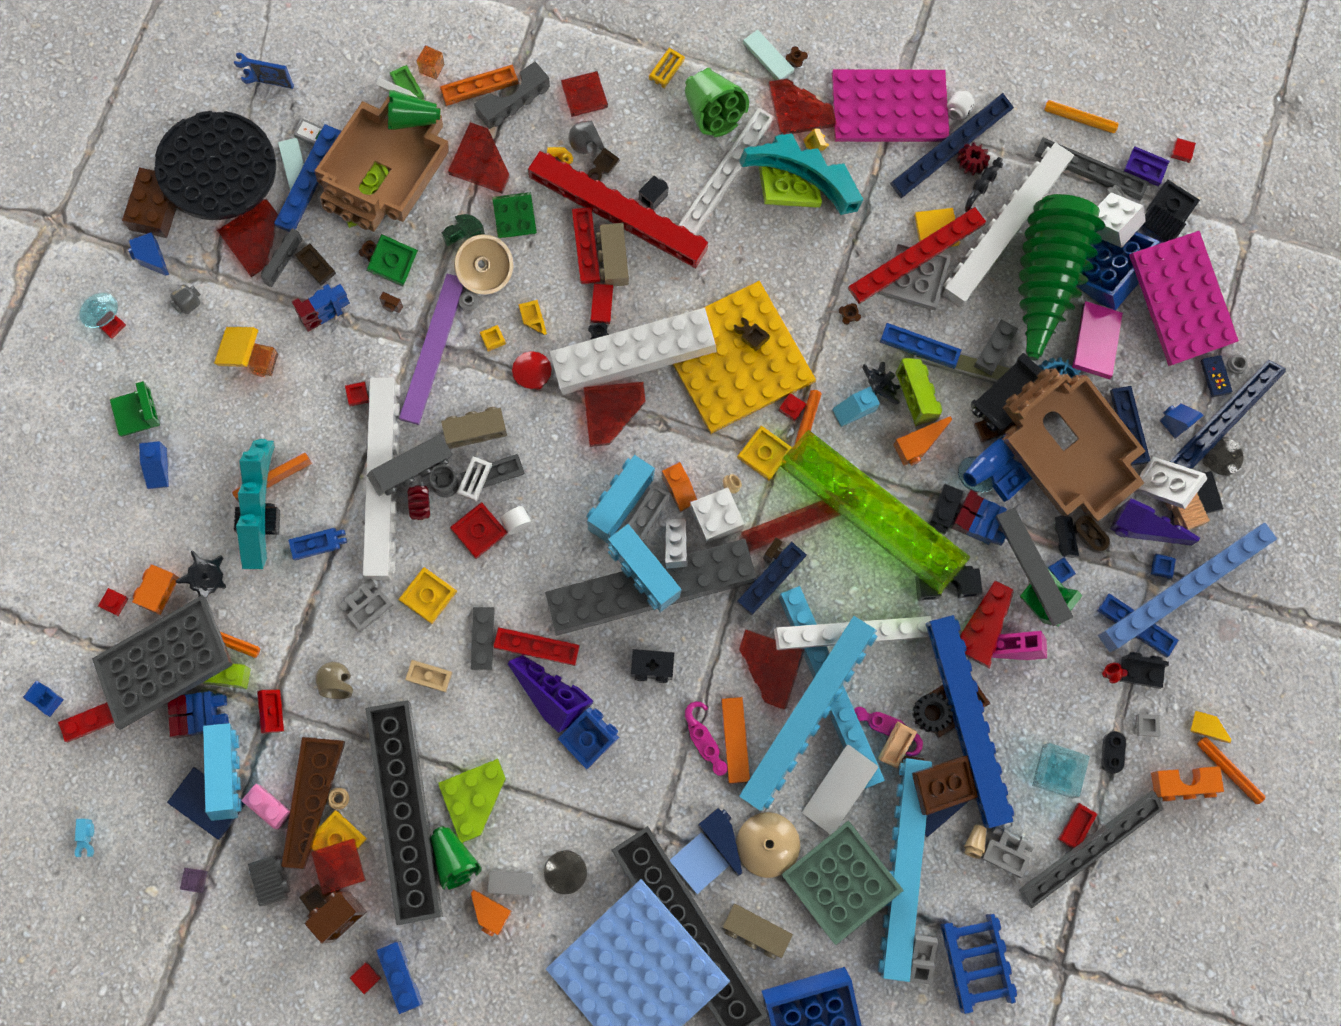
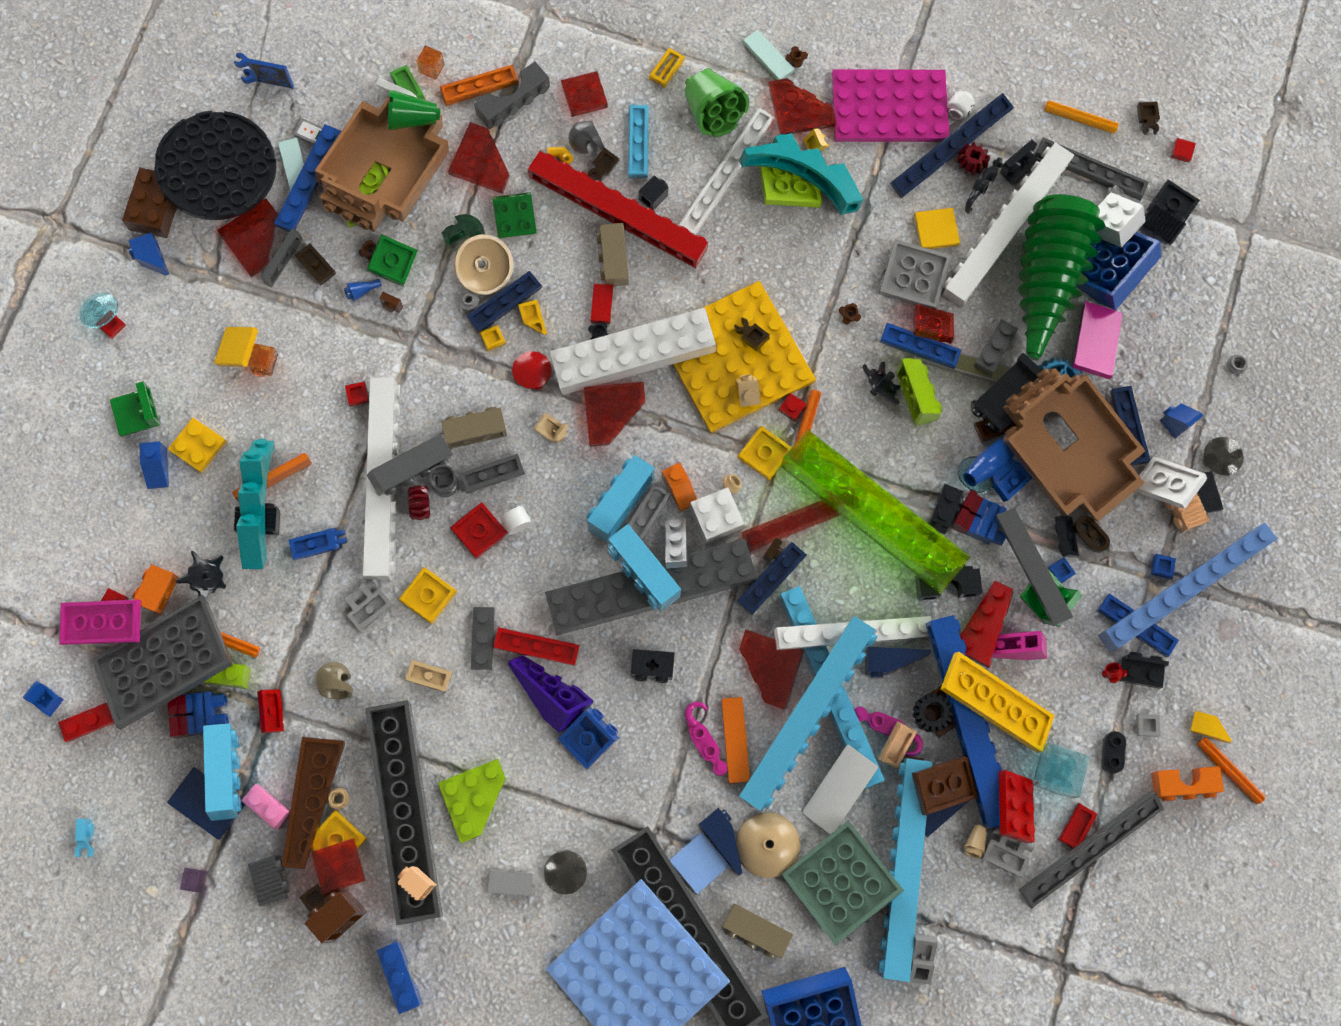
dark grey head [169,284,201,314] -> none
blue hips [292,284,350,332] -> none
red tile [350,962,382,994] -> none
medium lavender tile [399,273,464,425] -> none
green cone [431,826,482,890] -> none
white tile [457,456,492,502] -> none
orange slope [471,890,512,937] -> none
red plate [572,207,600,284] -> none
medium azure slope [832,386,880,427] -> none
red plate [848,207,986,304] -> none
orange slope [893,416,952,466] -> none
blue fence [940,914,1017,1014] -> none
dark purple wedge [1110,498,1200,546] -> none
dark purple plate [1123,146,1170,187] -> none
dark pink plate [1129,230,1239,366] -> none
dark blue tile [1169,360,1286,469] -> none
dark blue tile [1200,355,1233,398] -> none
none -> dark pink tile [59,600,141,645]
none -> yellow plate [168,418,227,473]
none -> blue cone [344,279,382,302]
none -> light nougat brick [398,866,436,900]
none -> dark blue plate [466,271,542,333]
none -> tan bracket [533,413,569,443]
none -> medium azure tile [628,105,649,178]
none -> tan bracket [736,375,761,407]
none -> dark blue slope [865,647,931,679]
none -> clear red plate [913,304,954,344]
none -> yellow plate [941,652,1055,753]
none -> black bracket [999,139,1040,185]
none -> red plate [999,770,1035,844]
none -> dark brown plate [1137,102,1160,135]

